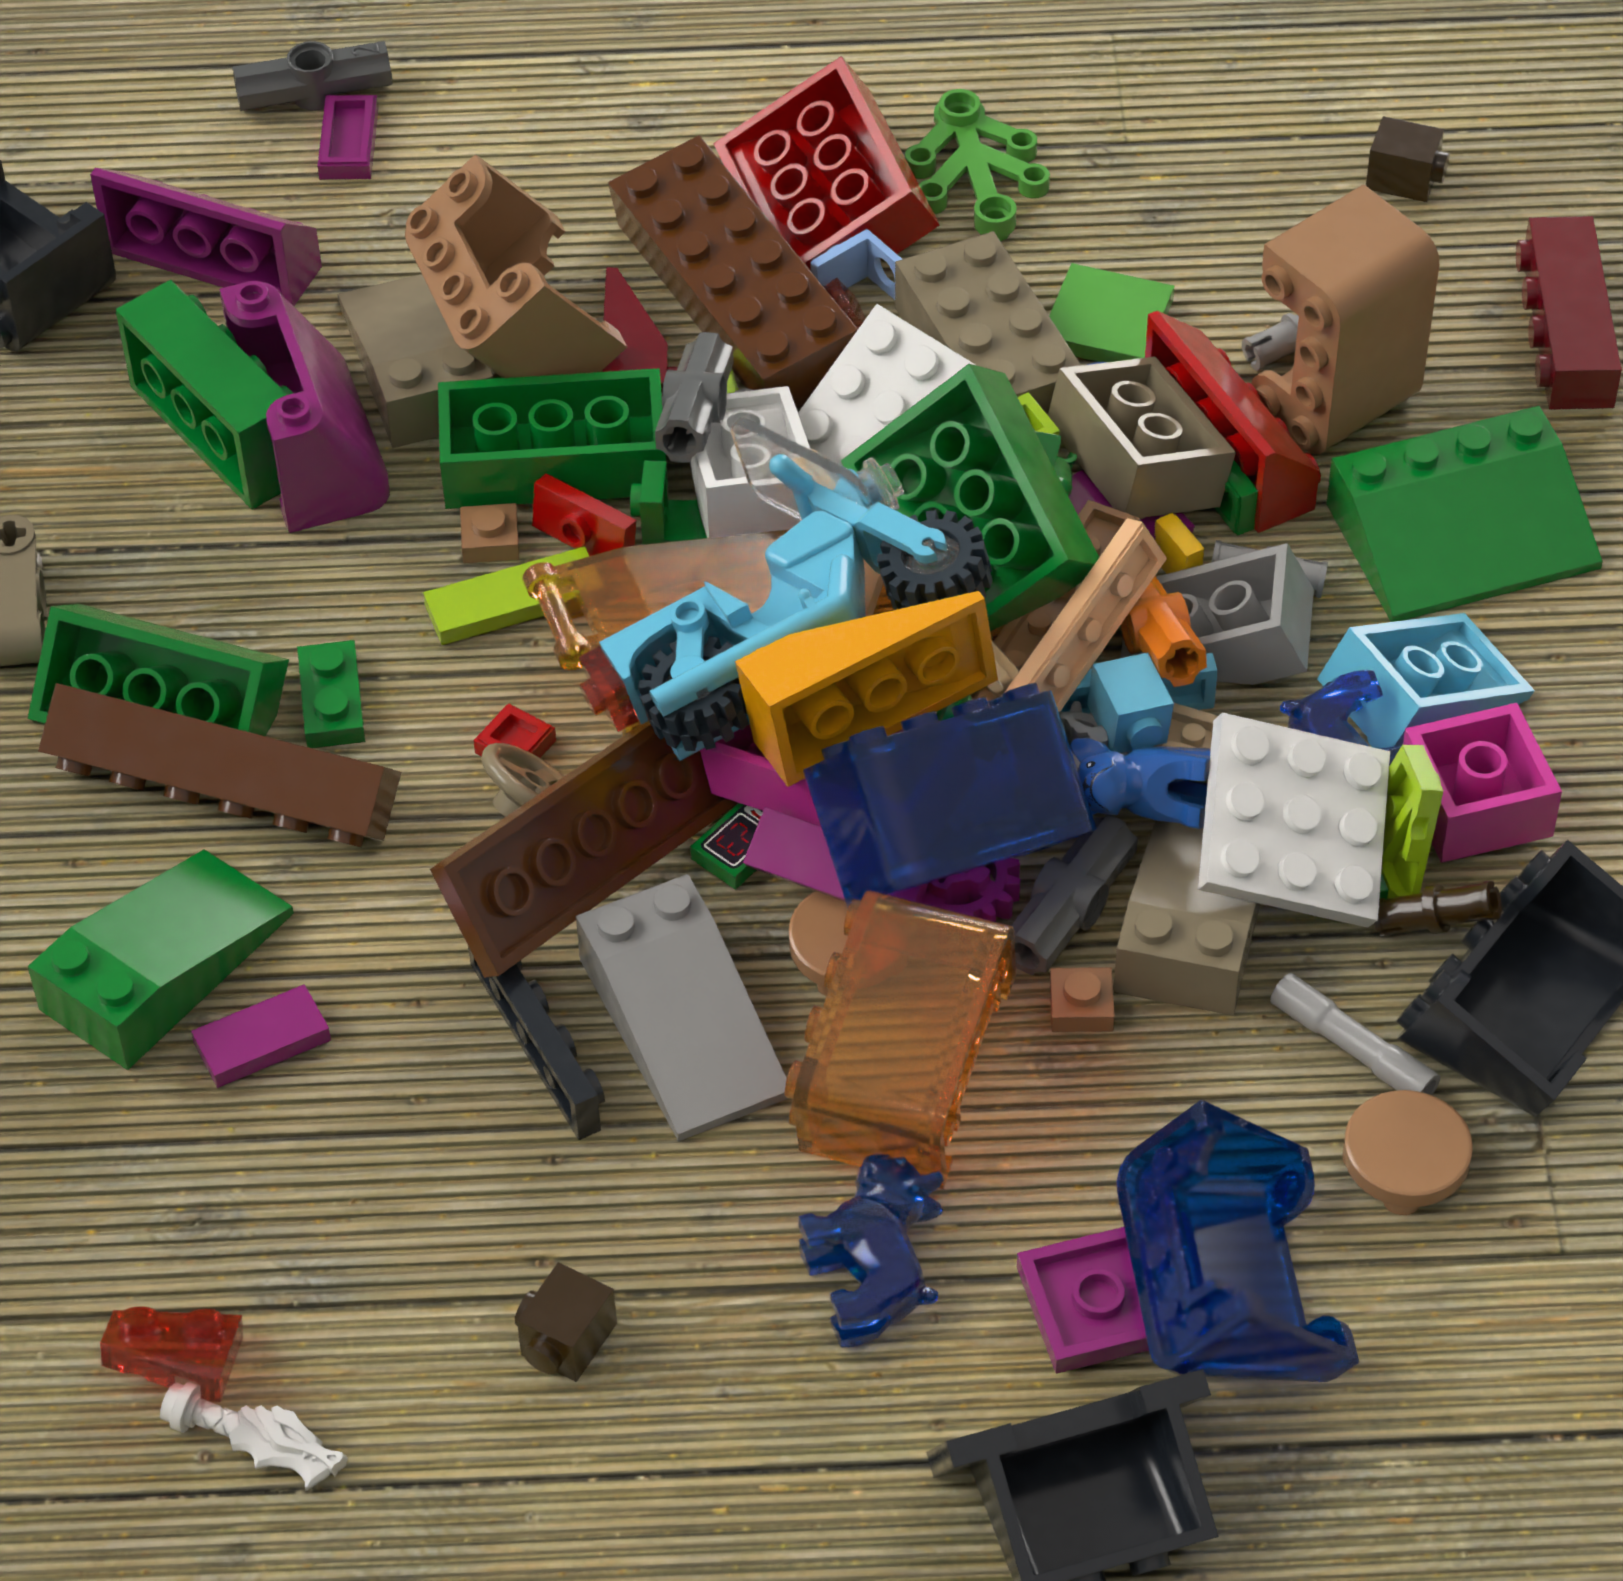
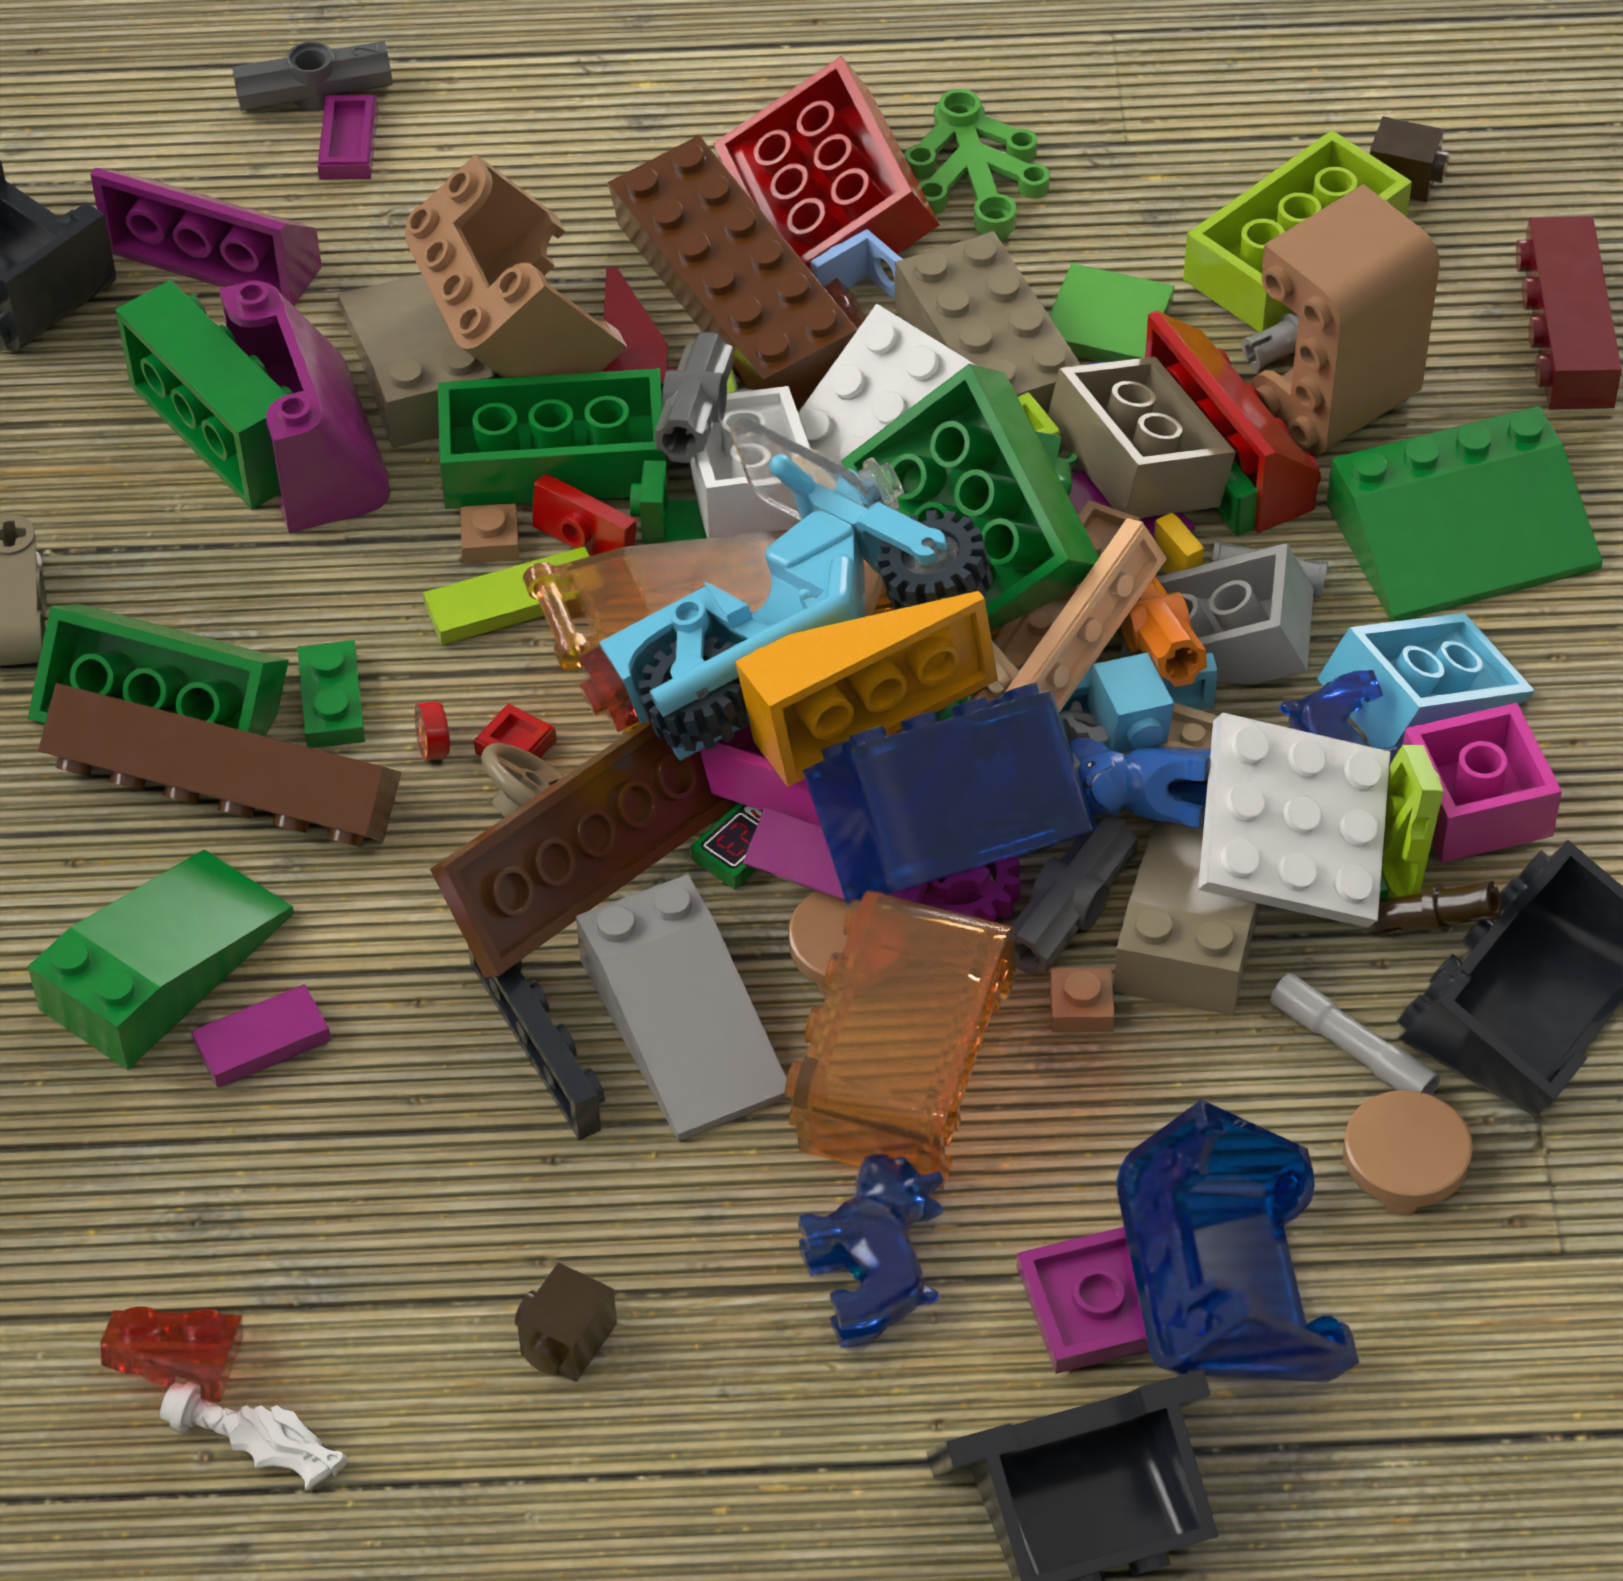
none -> red tile [415,700,450,761]
none -> lime brick [1183,130,1412,332]

